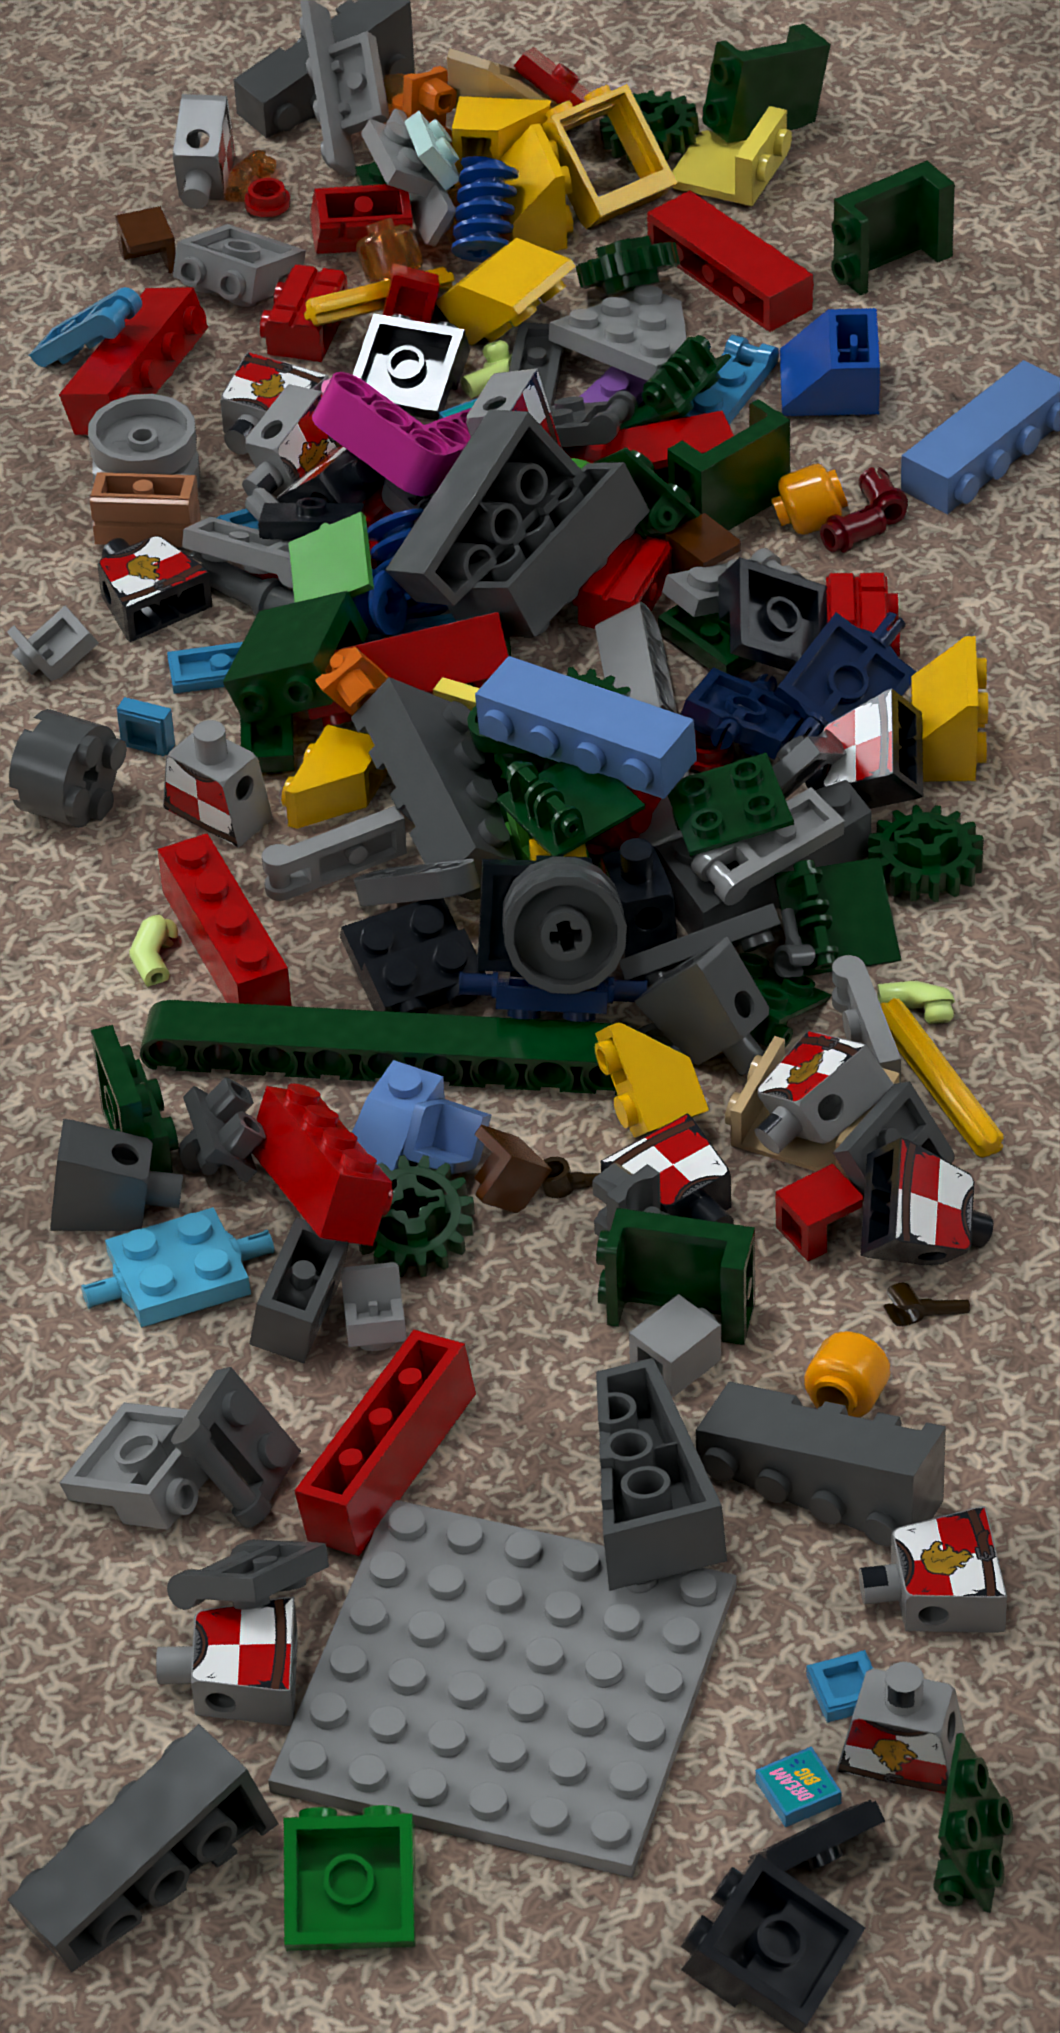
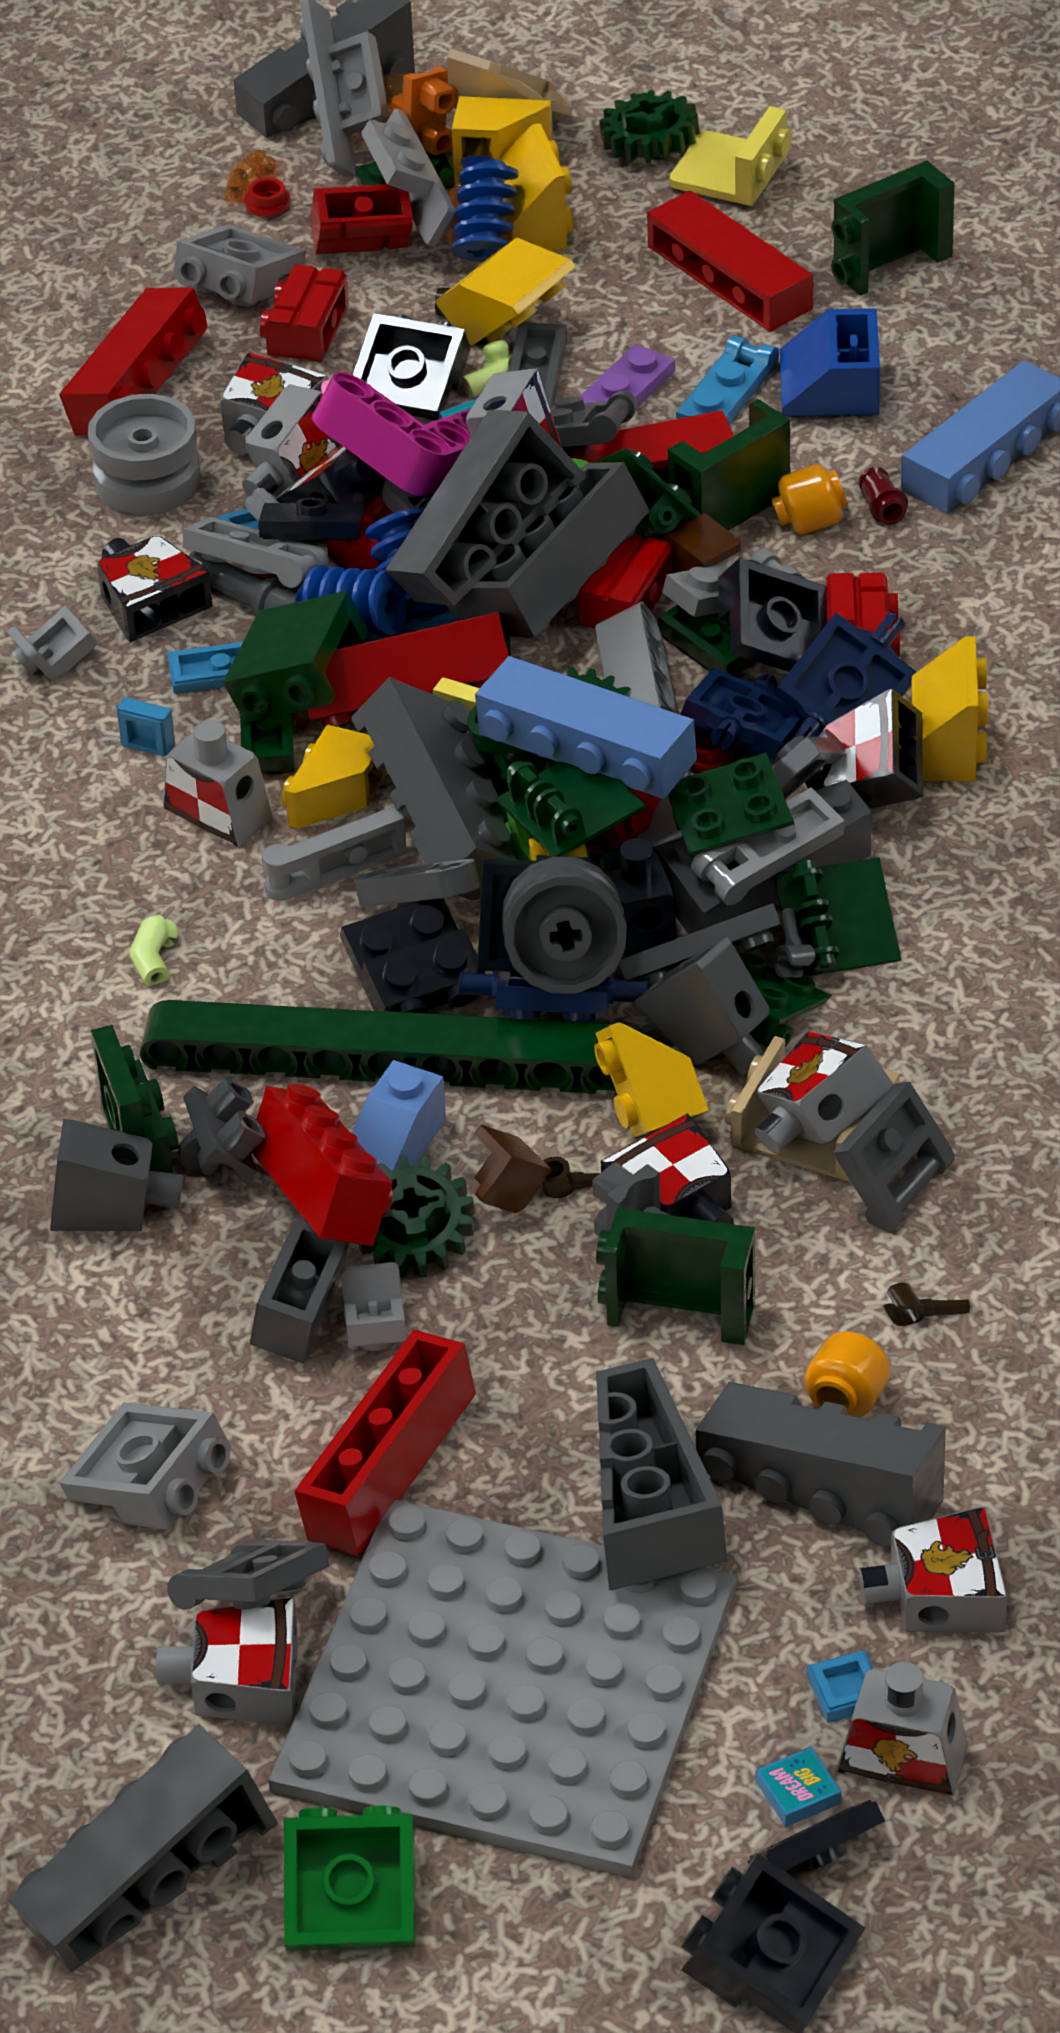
dark grey brick [9,709,127,827] -> none
dark azure plate [29,287,142,367] -> none
medium azure plate [81,1207,275,1328] -> none
nougat brick [90,472,201,548] -> none
reddish brown panel [115,206,176,274] -> none
red brick [158,833,292,1006] -> none
dark grey plate [171,1367,301,1528] -> none
light grey torso [173,94,236,209] -> none
bright green piece [288,512,374,602] -> none
yellow axle [304,267,455,326] -> none
orange hips [315,646,389,716] -> none
clear orange head [356,218,423,284] -> none
red panel [382,263,440,323] -> none
medium blue panel [402,1098,492,1174] -> none
light aqua plate [404,111,459,190] -> none
red plate [514,47,590,124] -> none
yellow window [542,84,677,229] -> none
light grey plate [549,285,687,381] -> none
dark green gear [576,235,680,295] -> none
dark green hinge [620,335,731,430] -> none
light grey brick [629,1294,721,1398] -> none
dark green panel [702,23,831,143] -> none
red panel [775,1163,863,1262] -> none
dark red pin [820,503,887,553] -> none
light grey plate [832,955,901,1083] -> none
torso [860,1137,994,1265] -> none
dark green gear [868,805,984,902] -> none
yellowish green arm [877,981,955,1024] -> none
yellow axle [880,998,1004,1158] -> none
dark green hinge [933,1733,1013,1912] -> none

